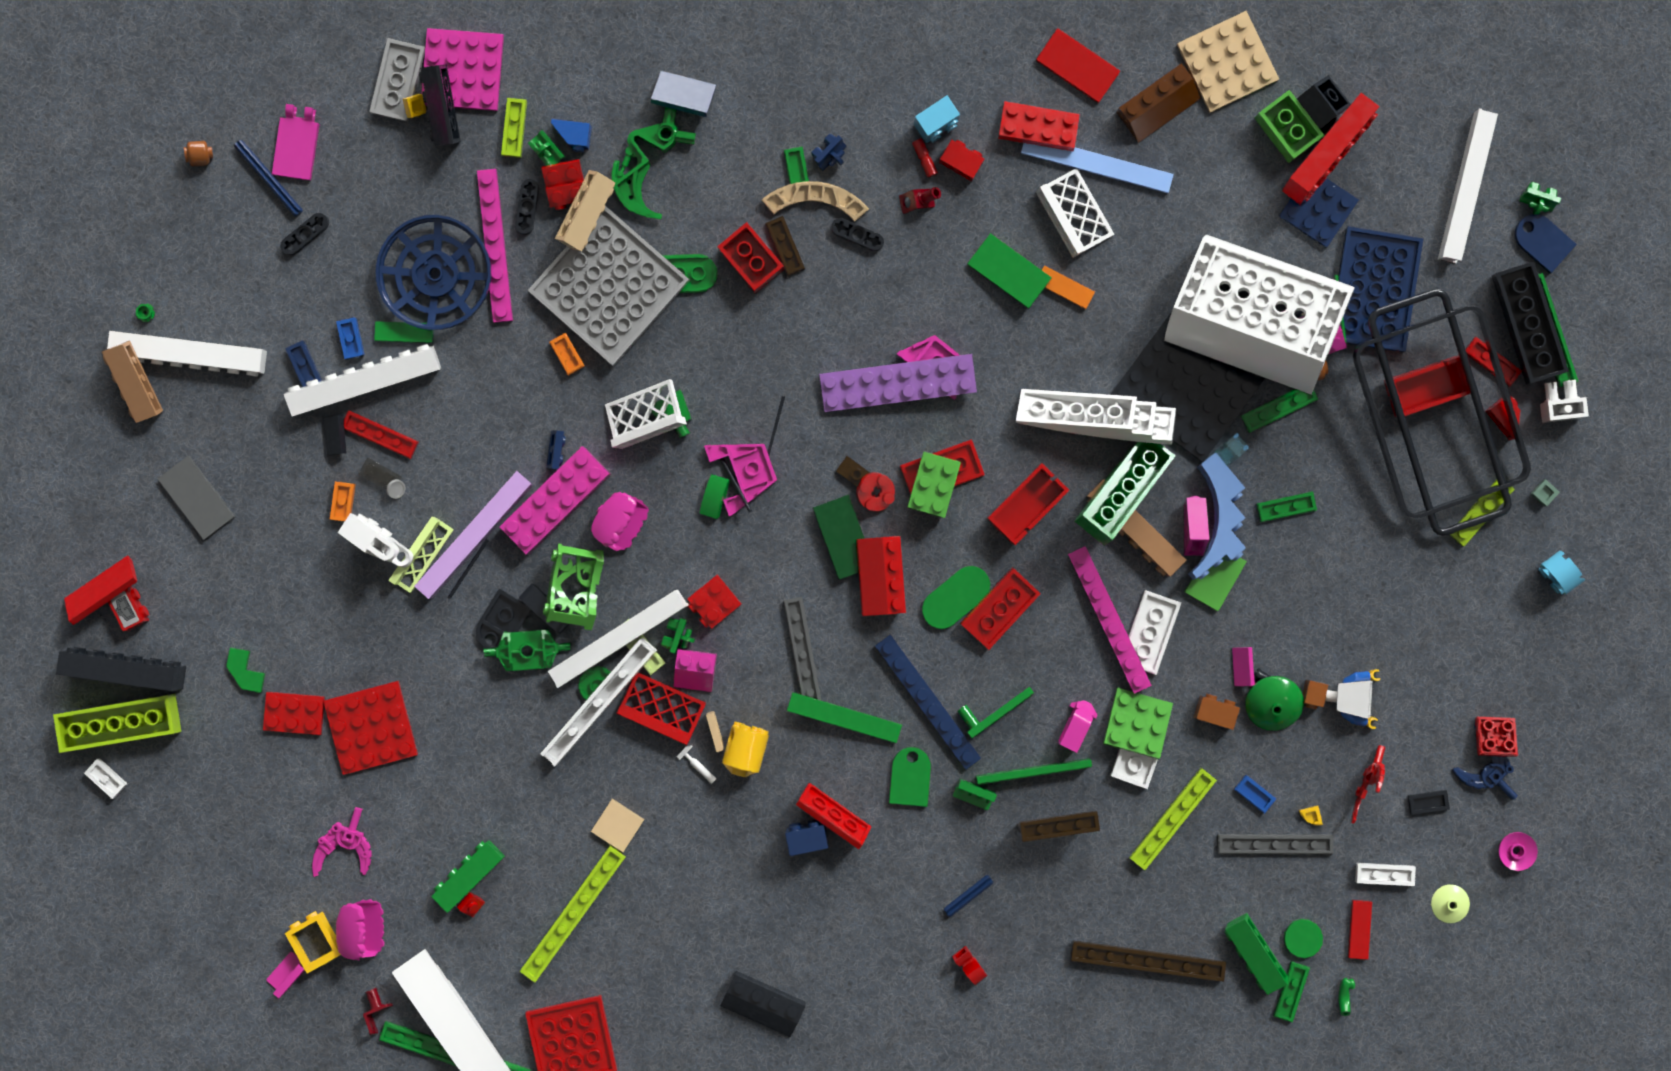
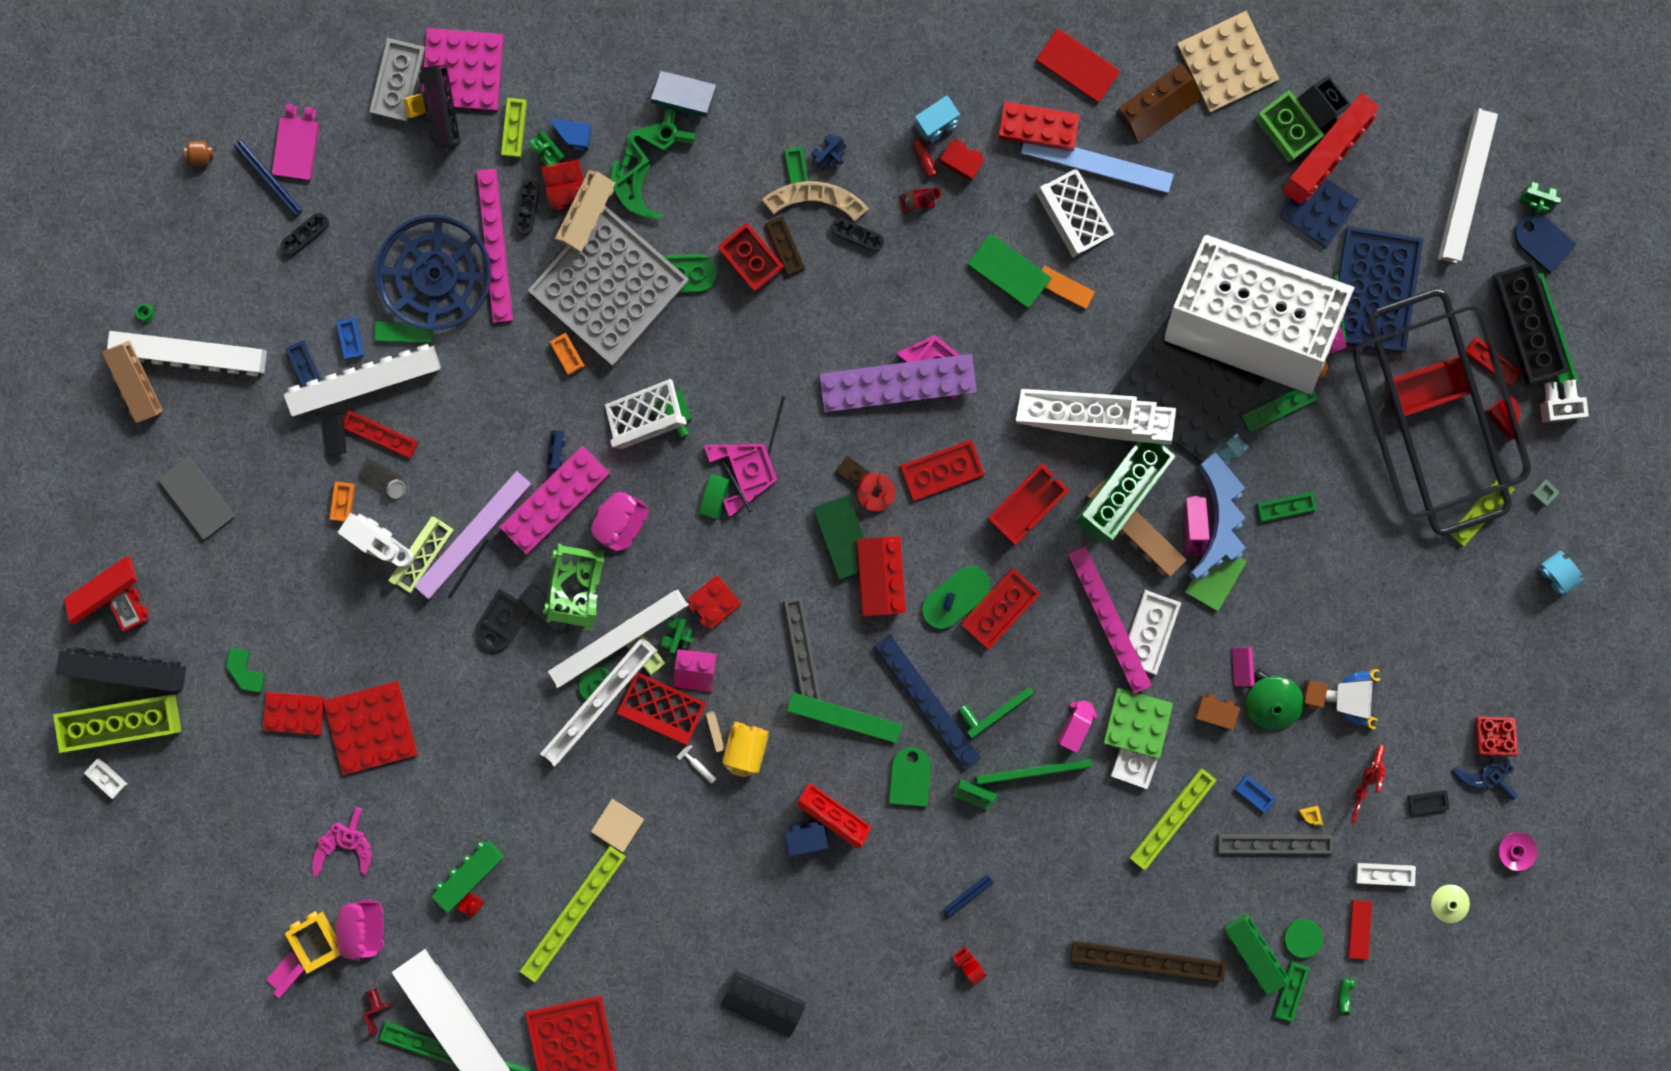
green plate [484,629,570,671] -> none
bright green brick [907,452,961,518] -> none
dark brown fence [1017,811,1100,842] -> none
none -> tile [943,591,956,612]

